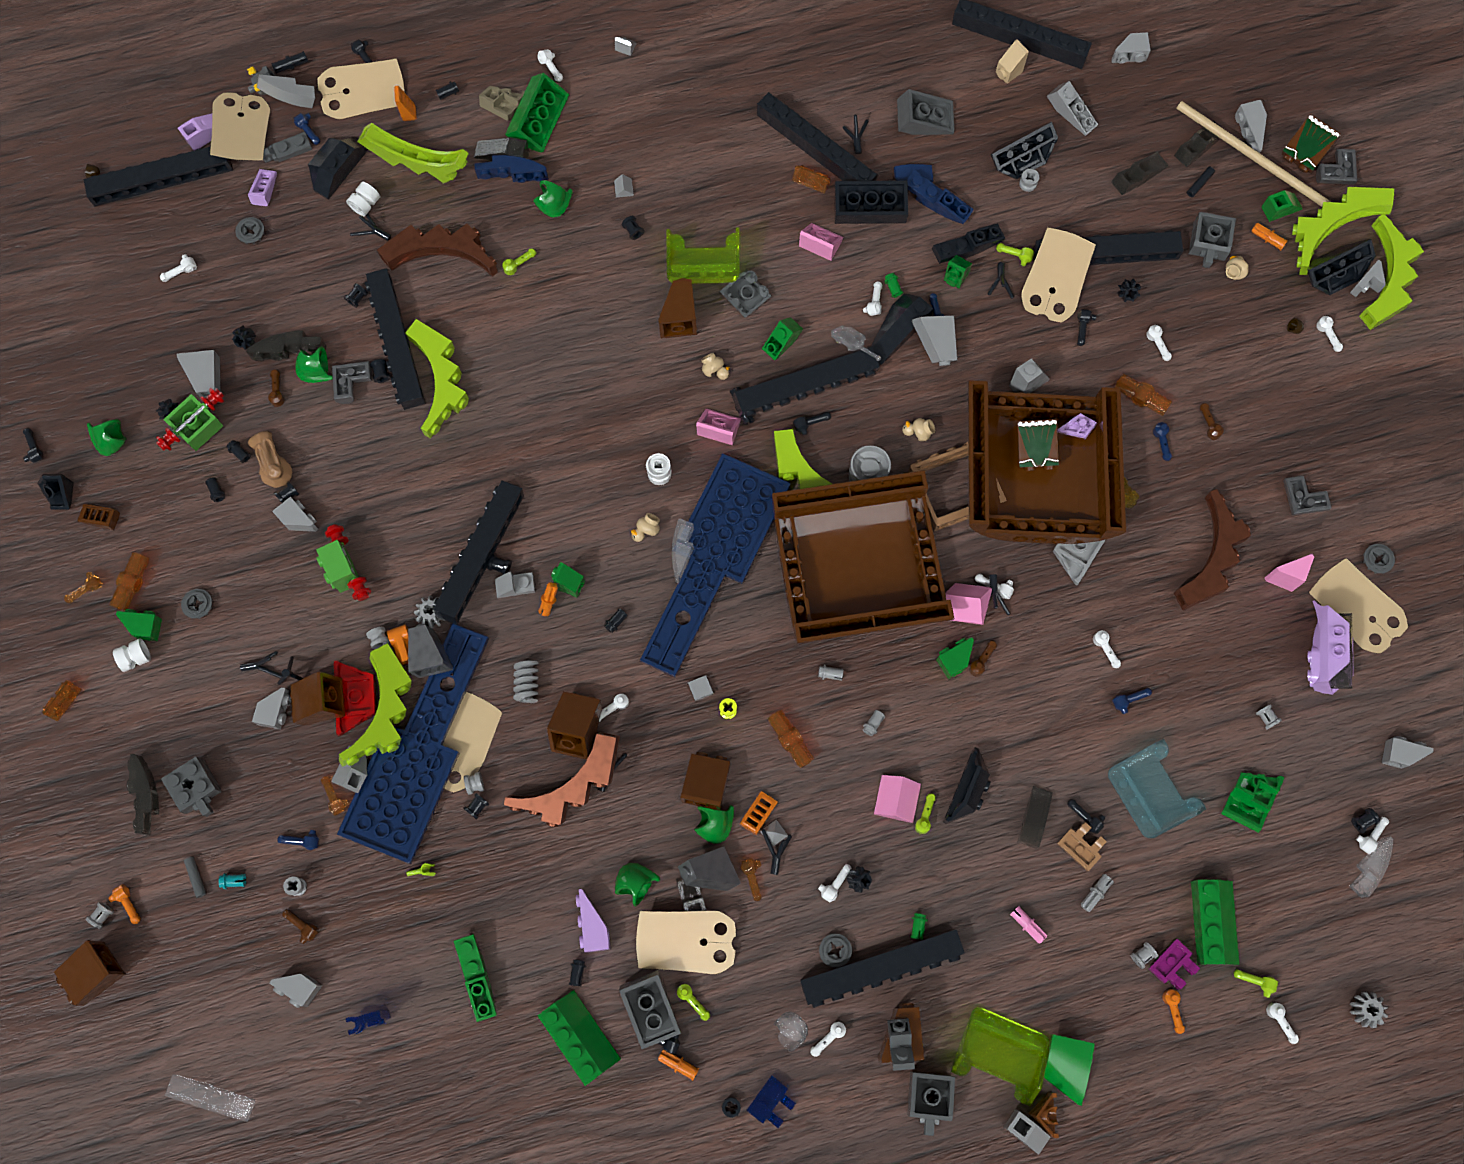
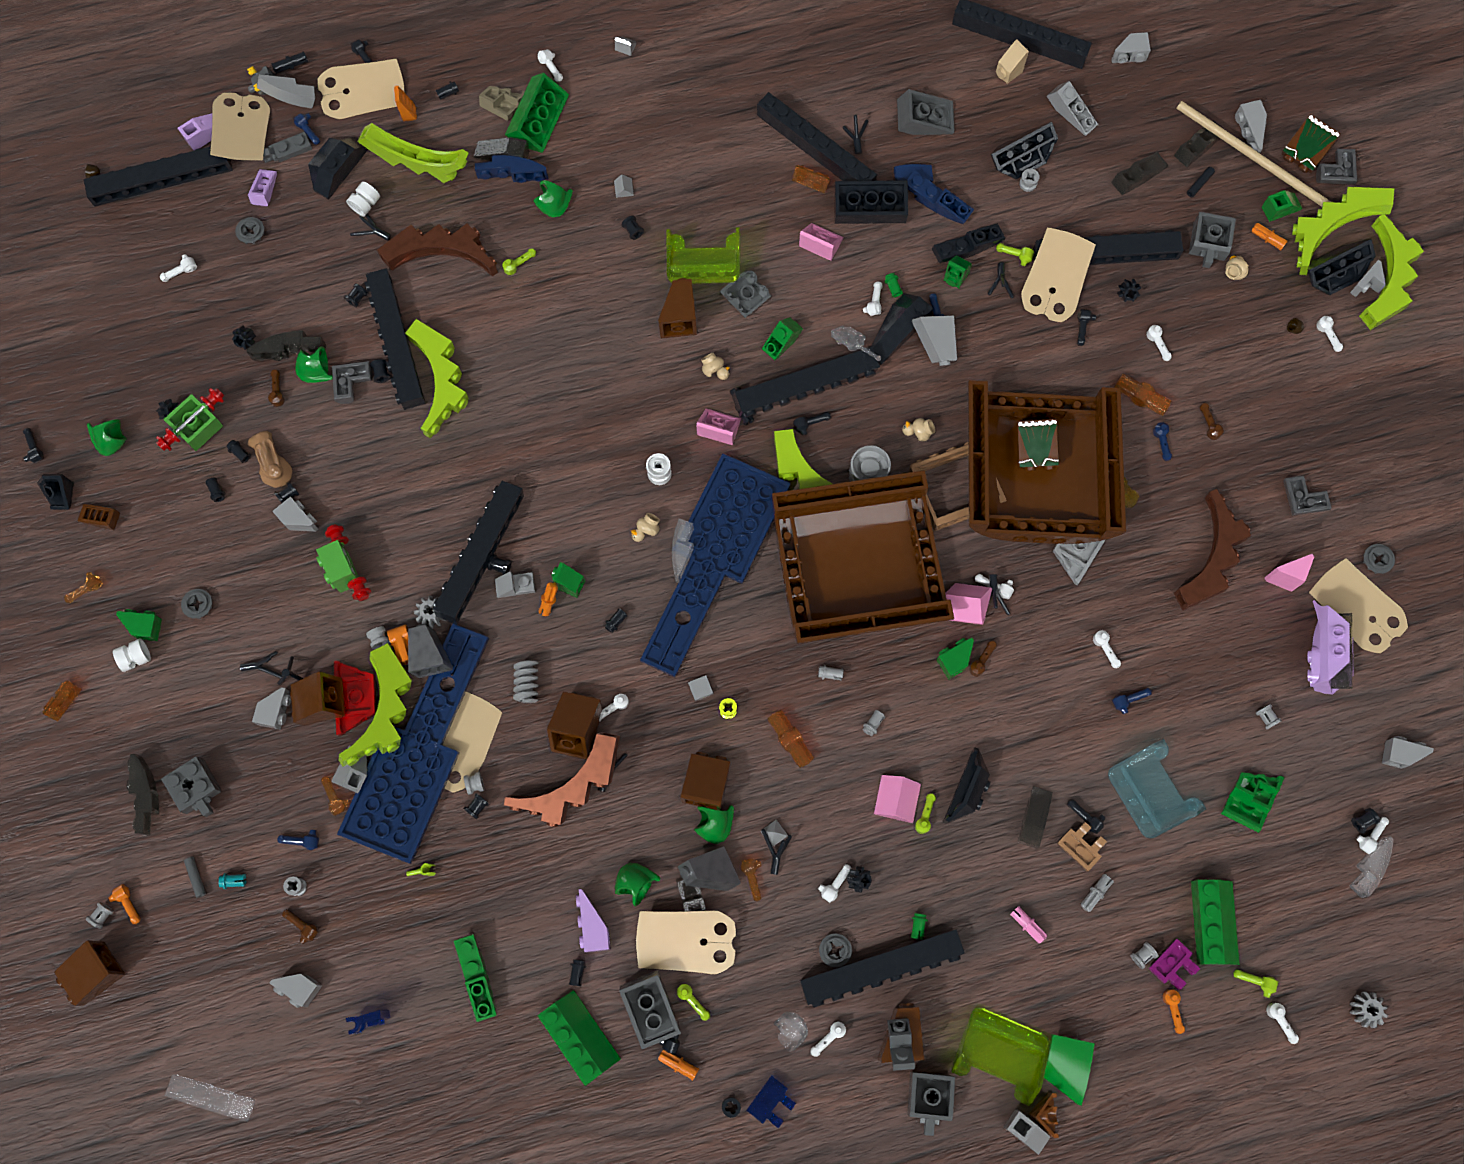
clear orange piece [109,553,150,611] -> none
light grey slope [177,350,221,397] -> none
orange slope [740,791,778,835] -> none
light grey slope [1009,359,1050,393] -> none
lavender piece [1058,413,1097,439] -> none

